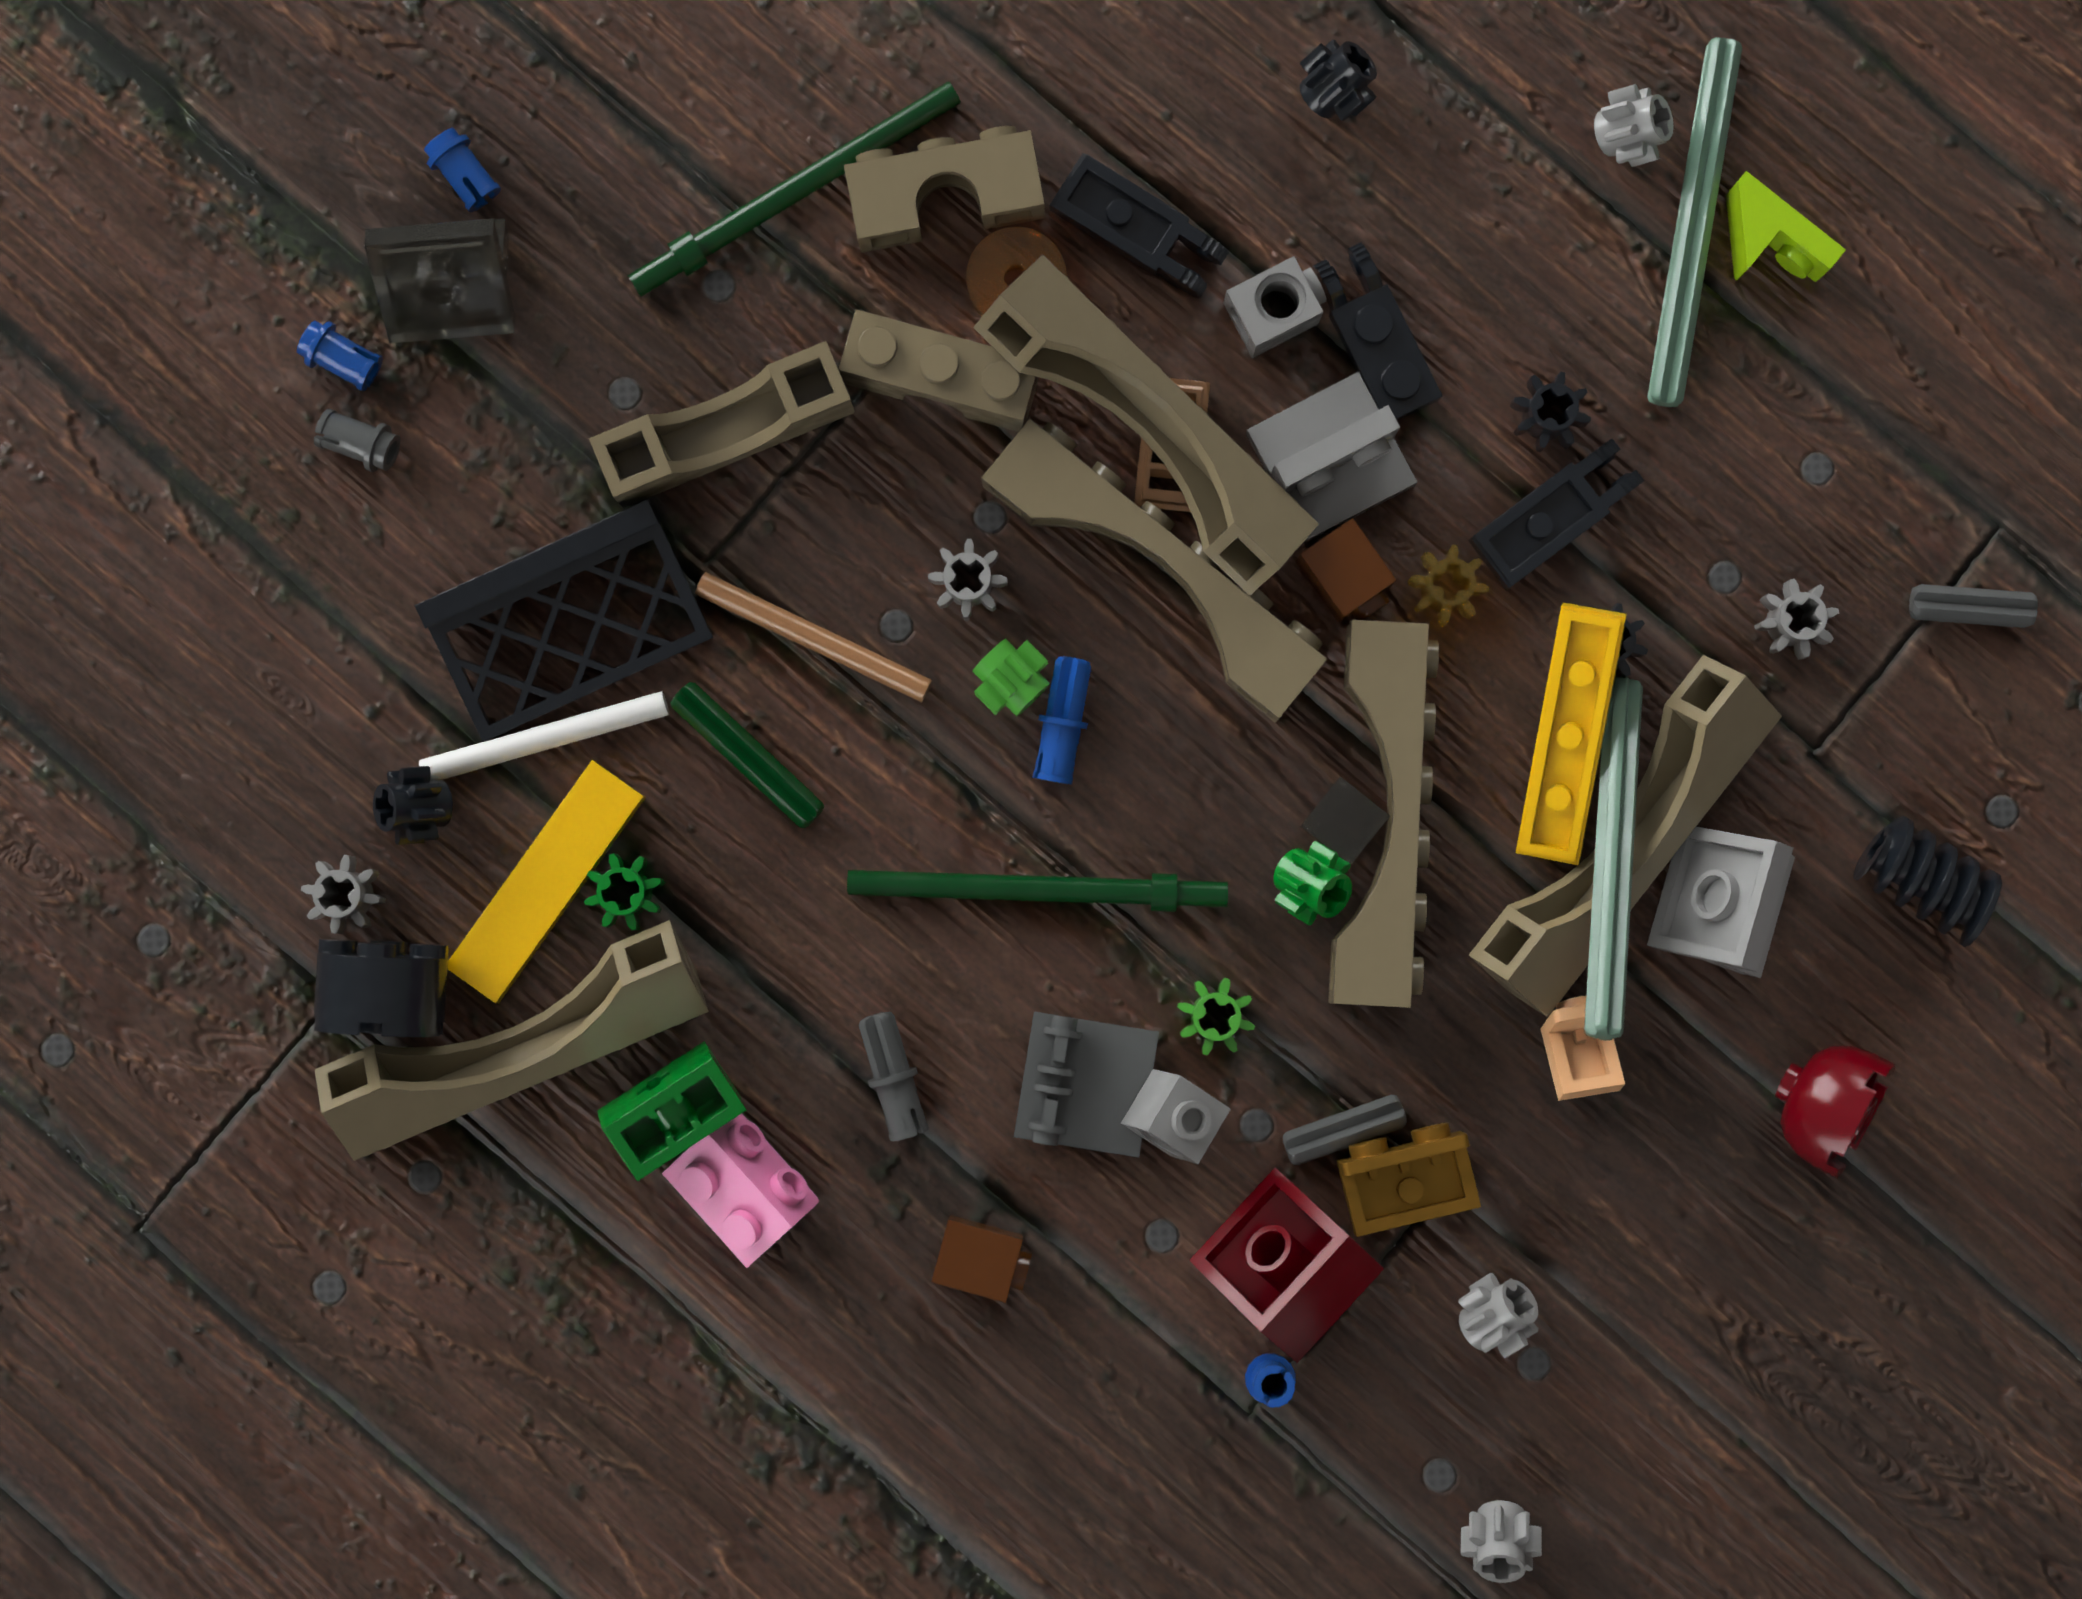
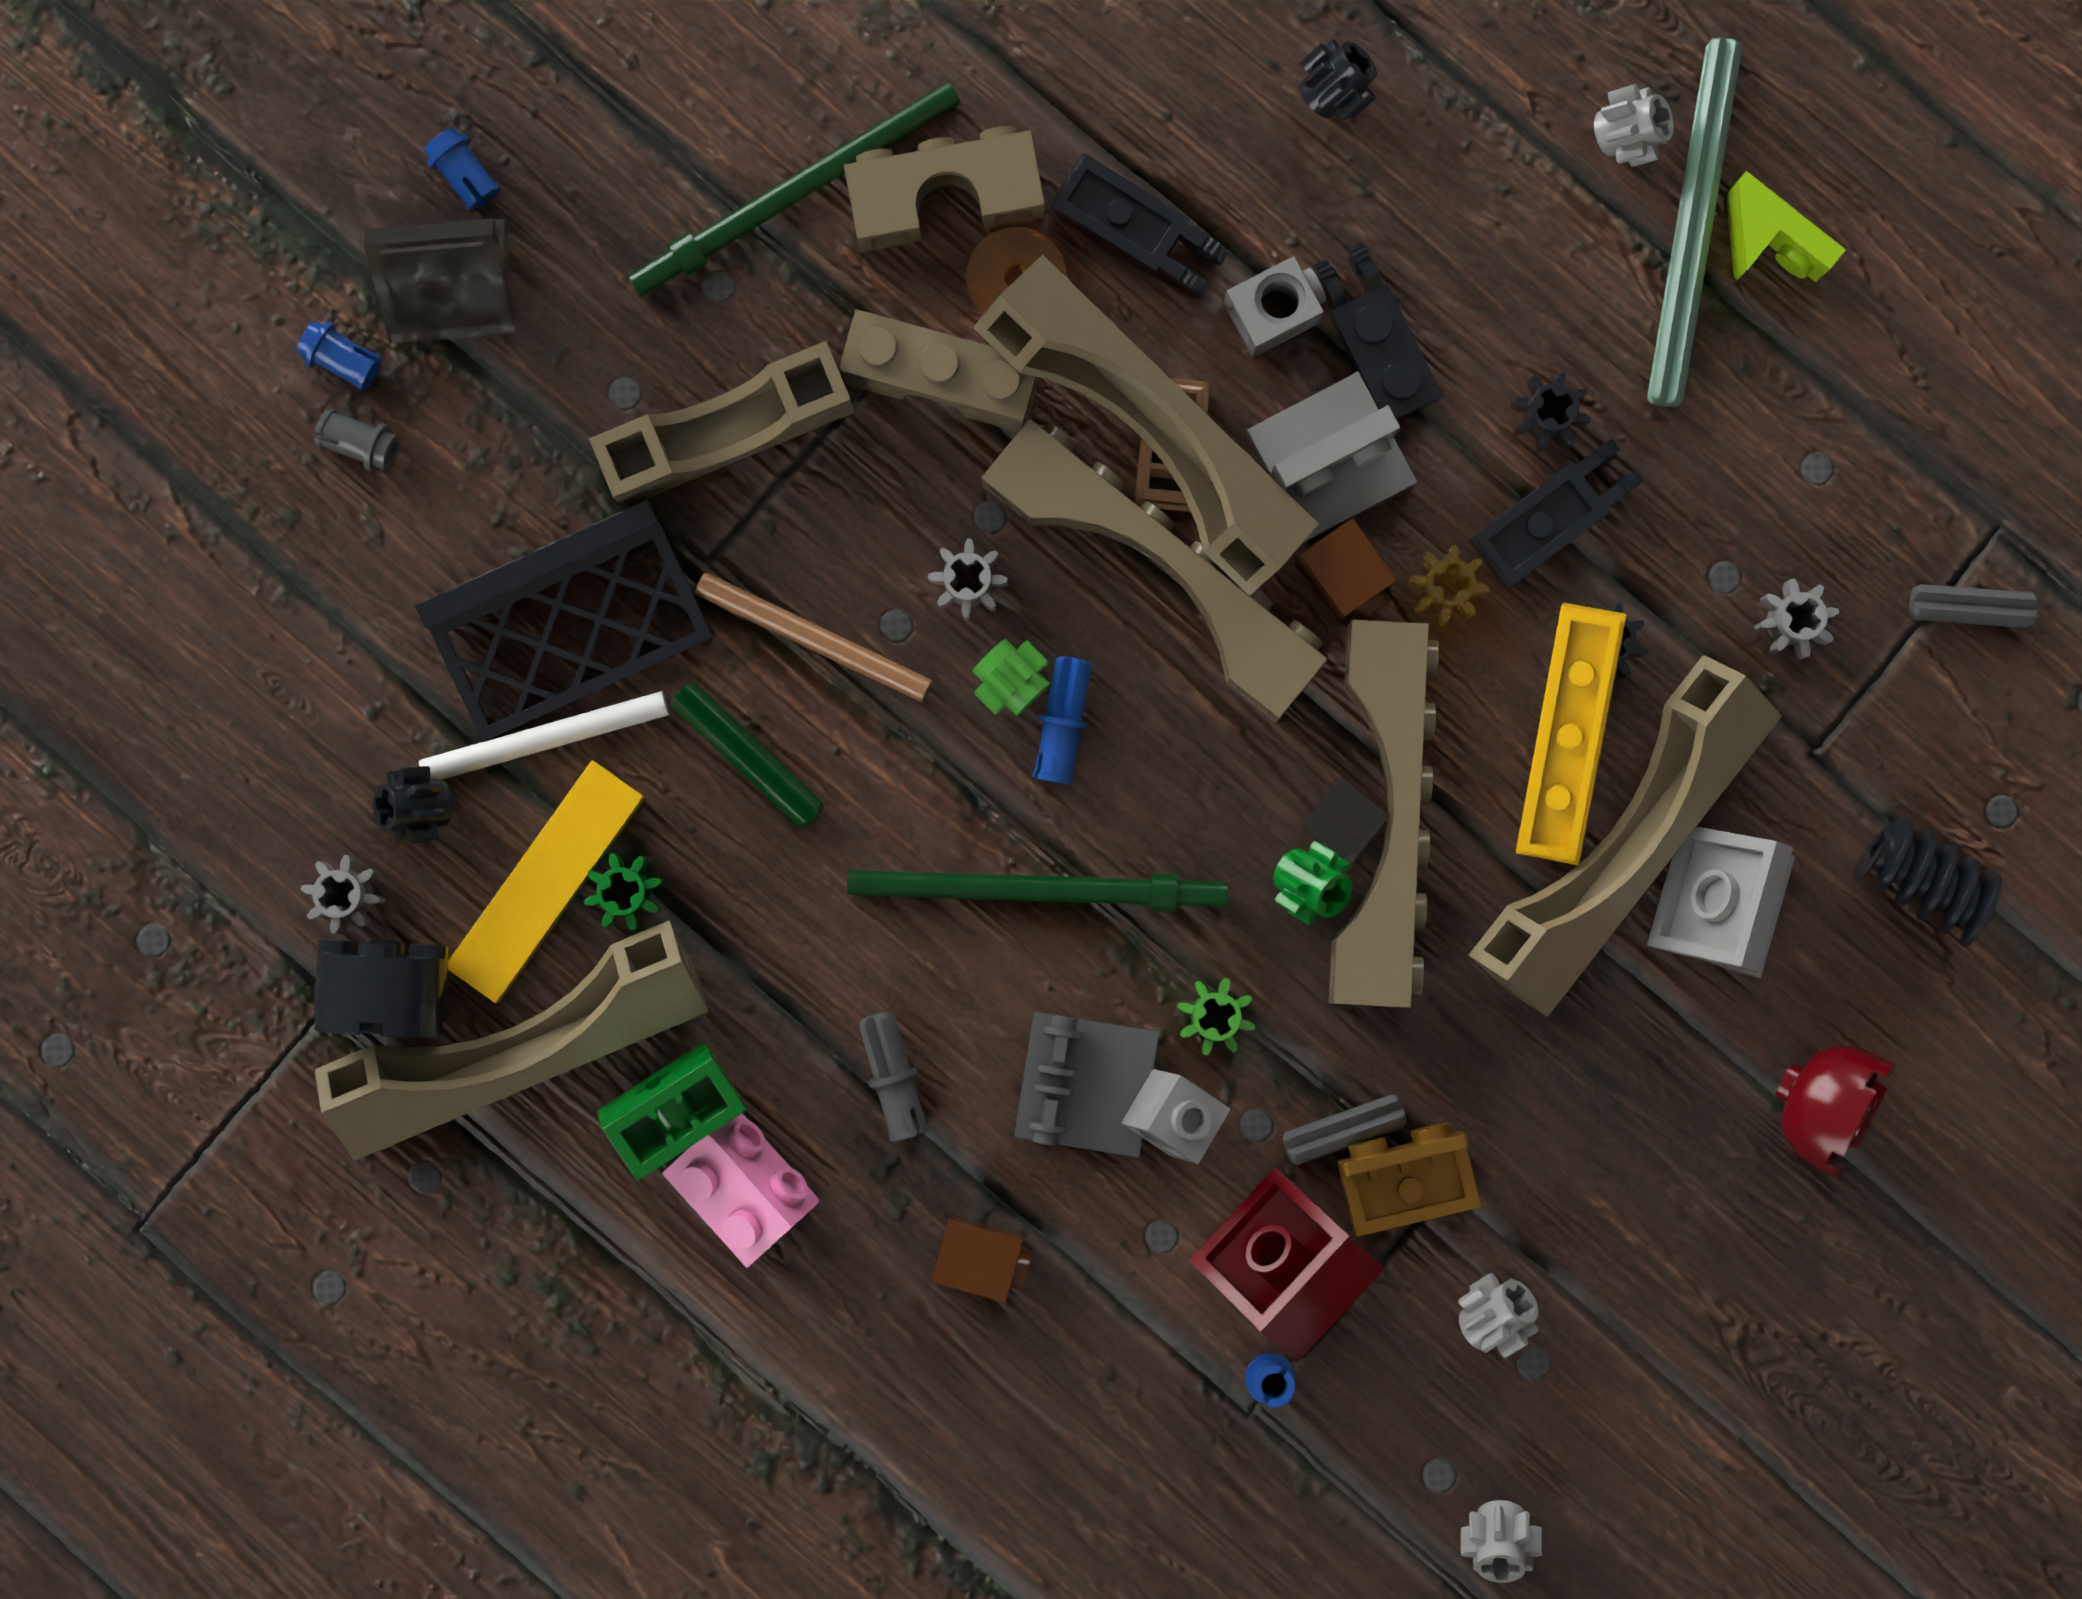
light nougat bracket [1540,996,1625,1101] -> none
sand green axle [1584,676,1643,1041] -> none

